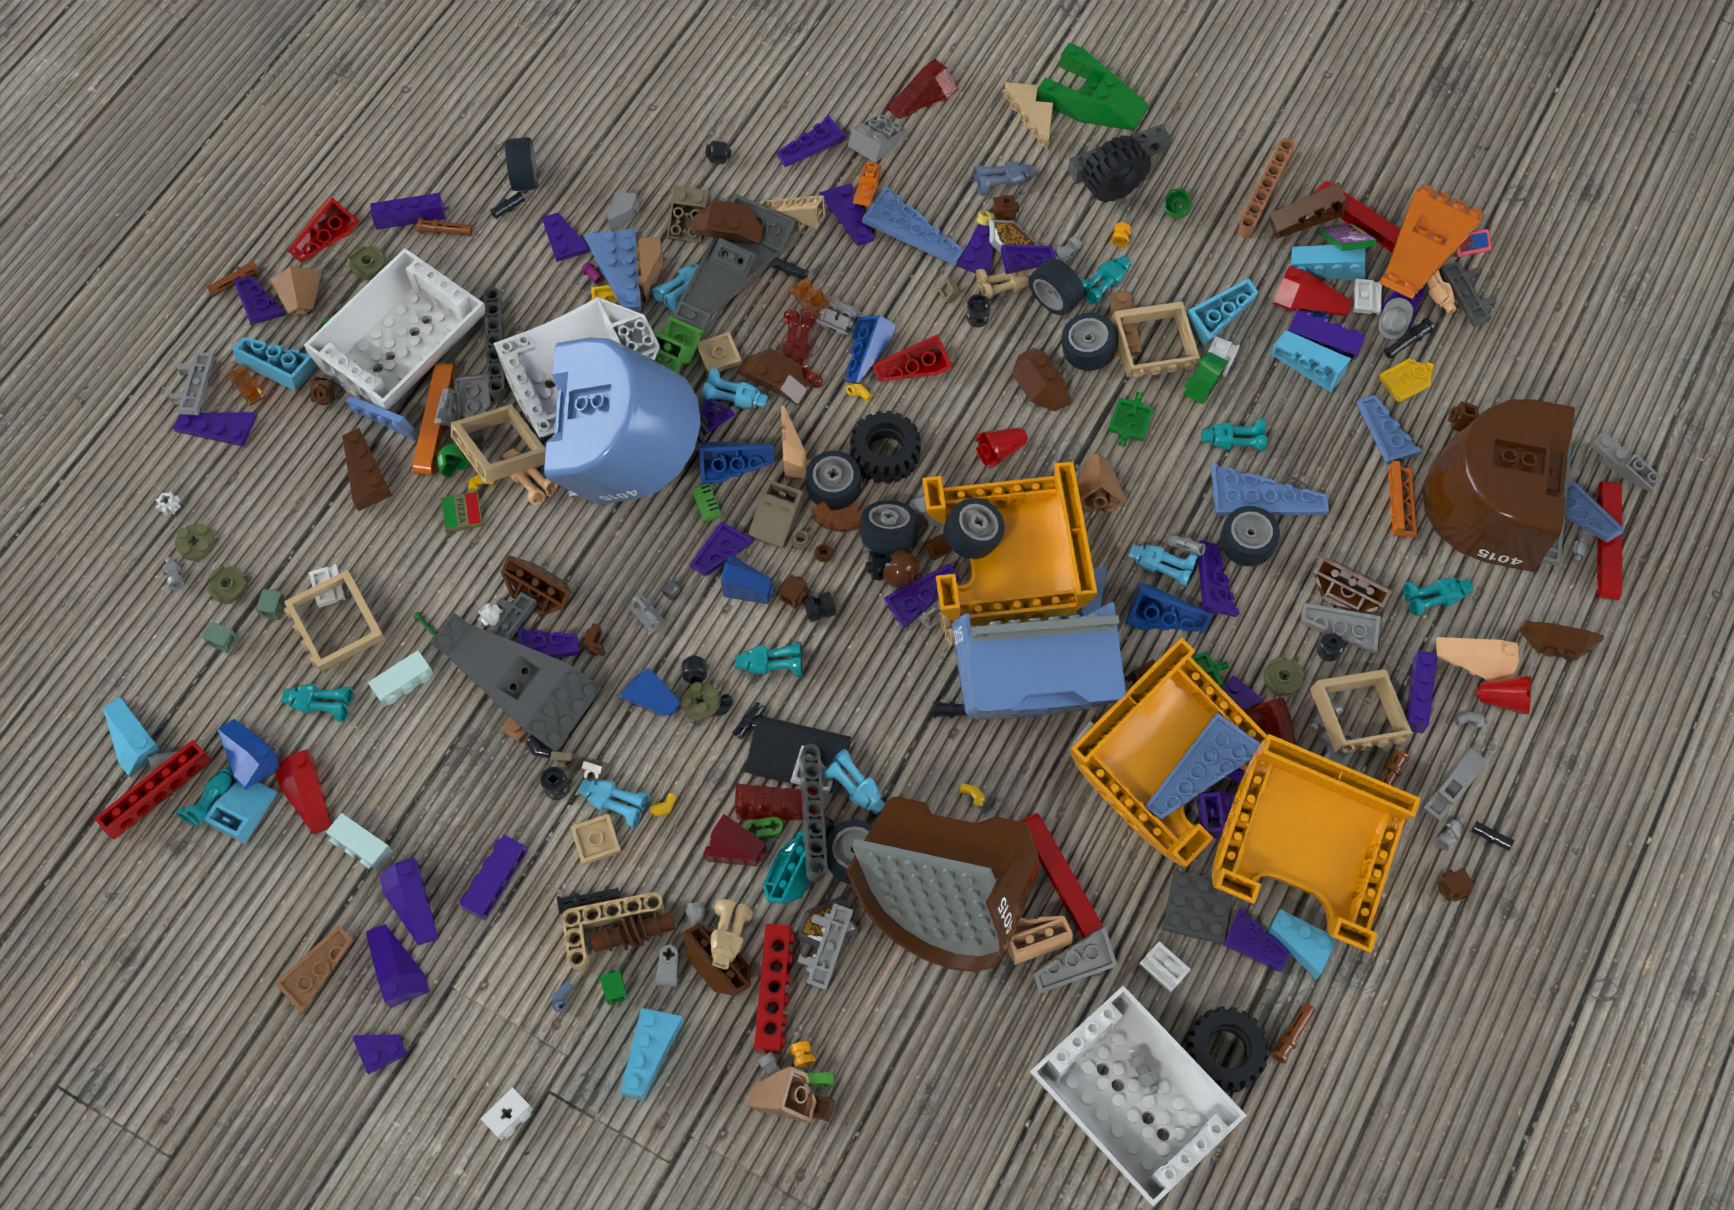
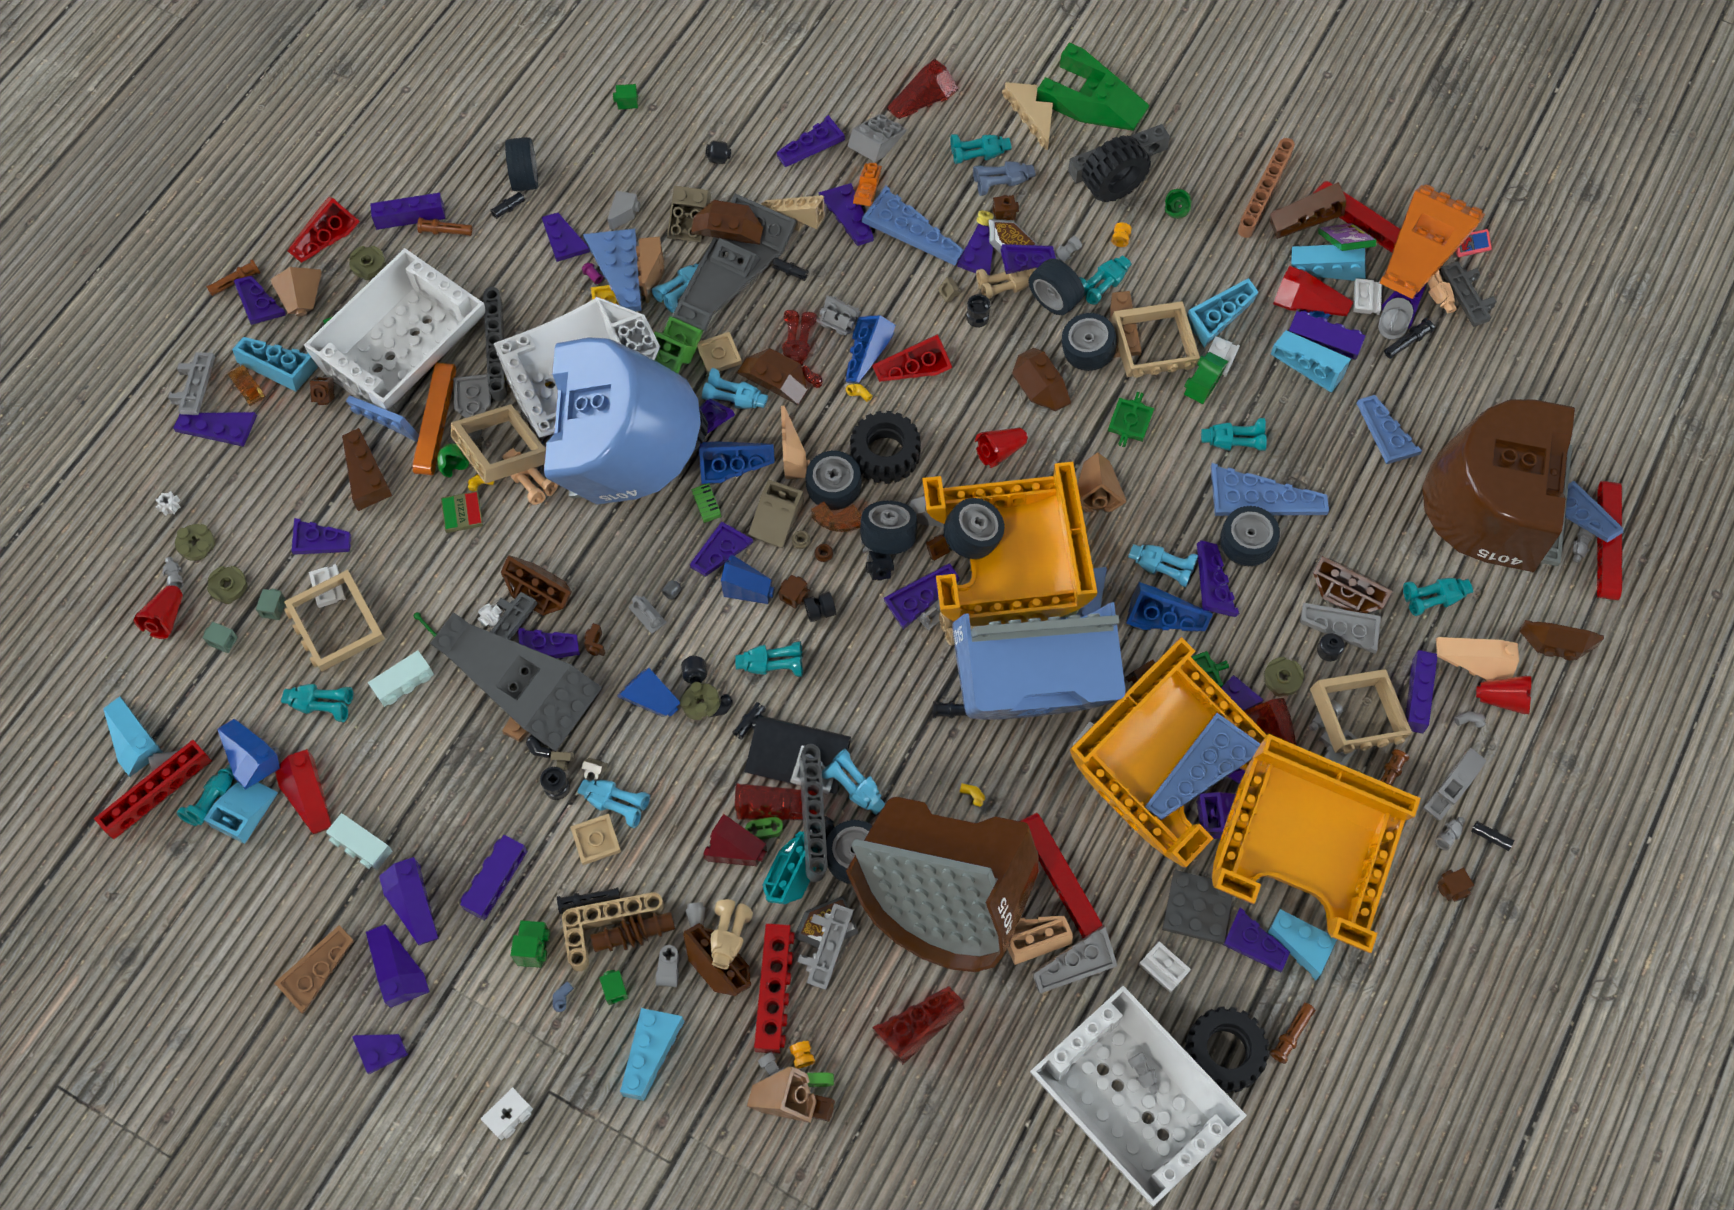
light grey wing [434,388,461,427] -> none
yellow arm [649,793,678,816] -> none
clear orange brick [789,278,830,313] -> none
reddish brown cylinder [883,549,920,589] -> none
light grey pin [1168,534,1206,556] -> none
yellow tile [1379,358,1434,402] -> none
orange fence [1388,461,1417,537] -> none
reddish brown brick [1447,401,1479,431] -> none
light grey slope [1590,430,1664,492] -> none
none -> red cone [133,585,183,639]
none -> dark purple wing [291,518,351,555]
none -> green brick [510,920,550,968]
none -> green brick [613,84,638,110]
none -> clear red wedge [872,986,965,1065]
none -> teal piece [950,134,1012,164]

